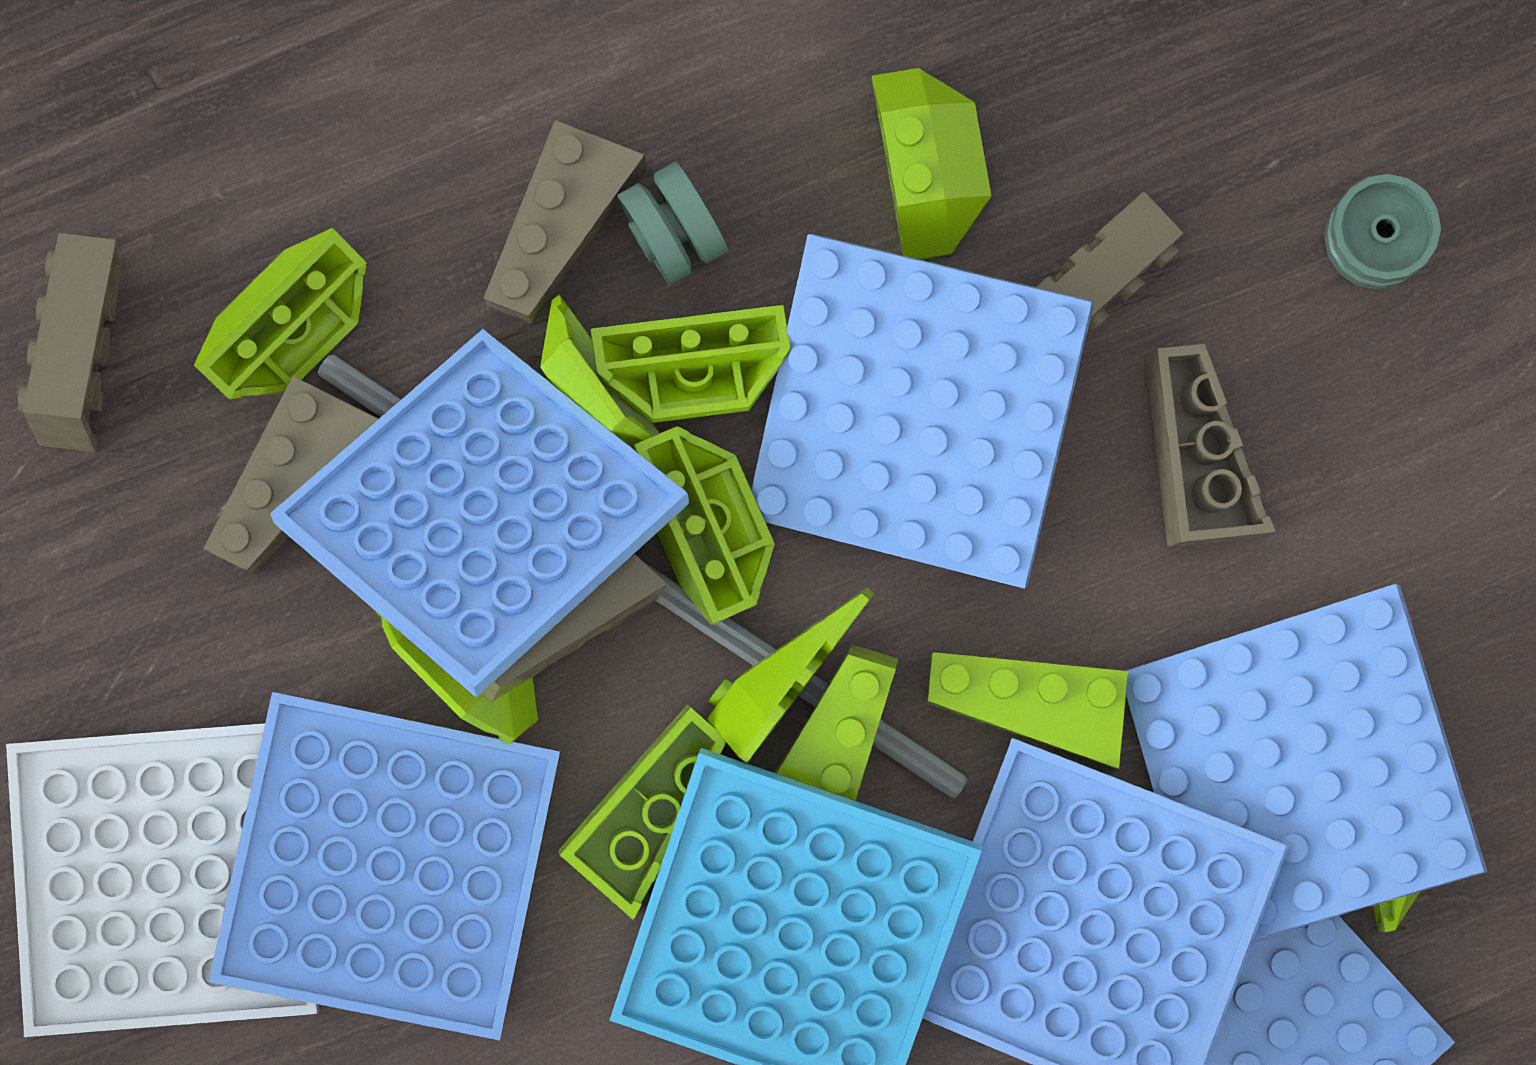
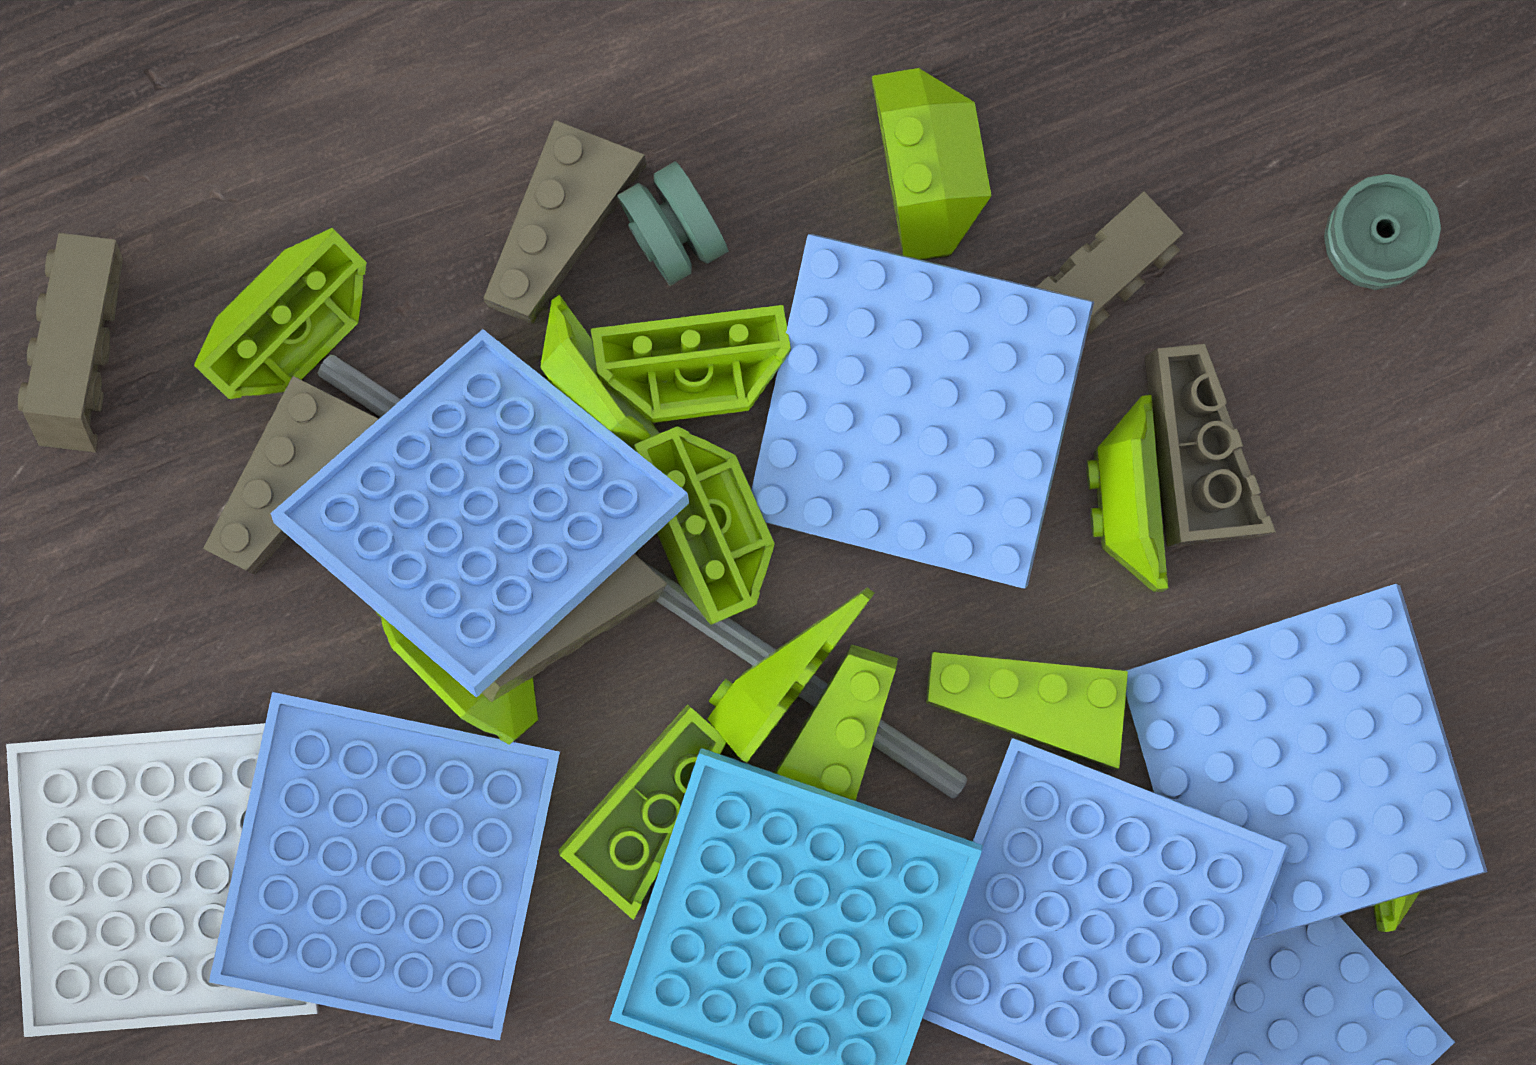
none -> lime wedge [1086,395,1168,592]

